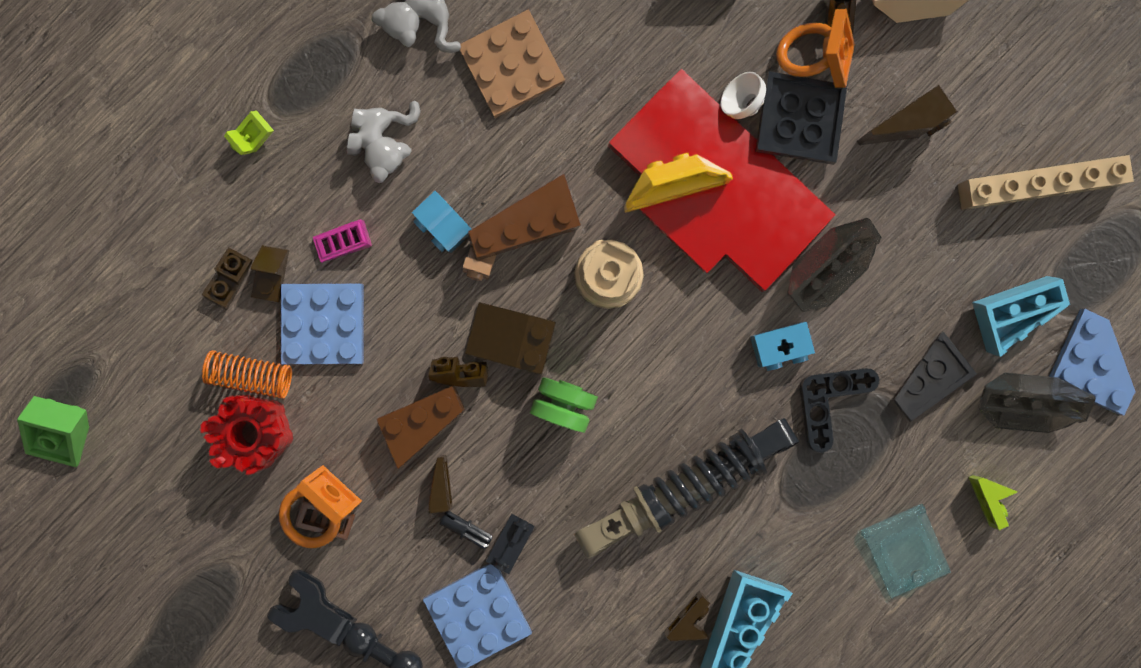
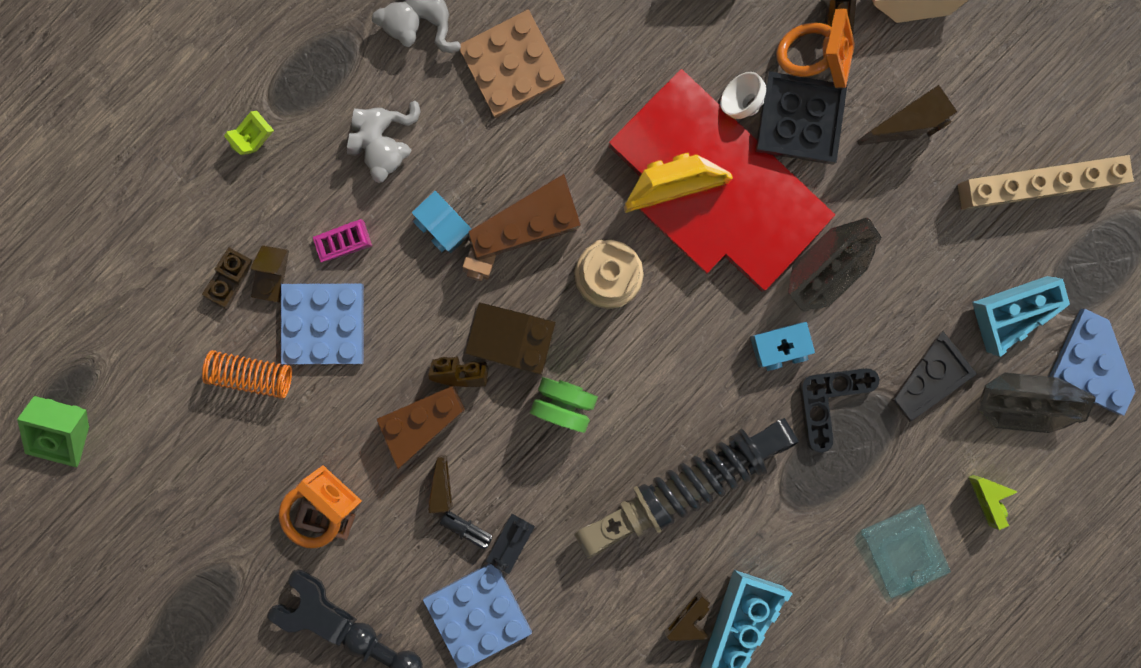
red piece [200,394,293,475] -> none

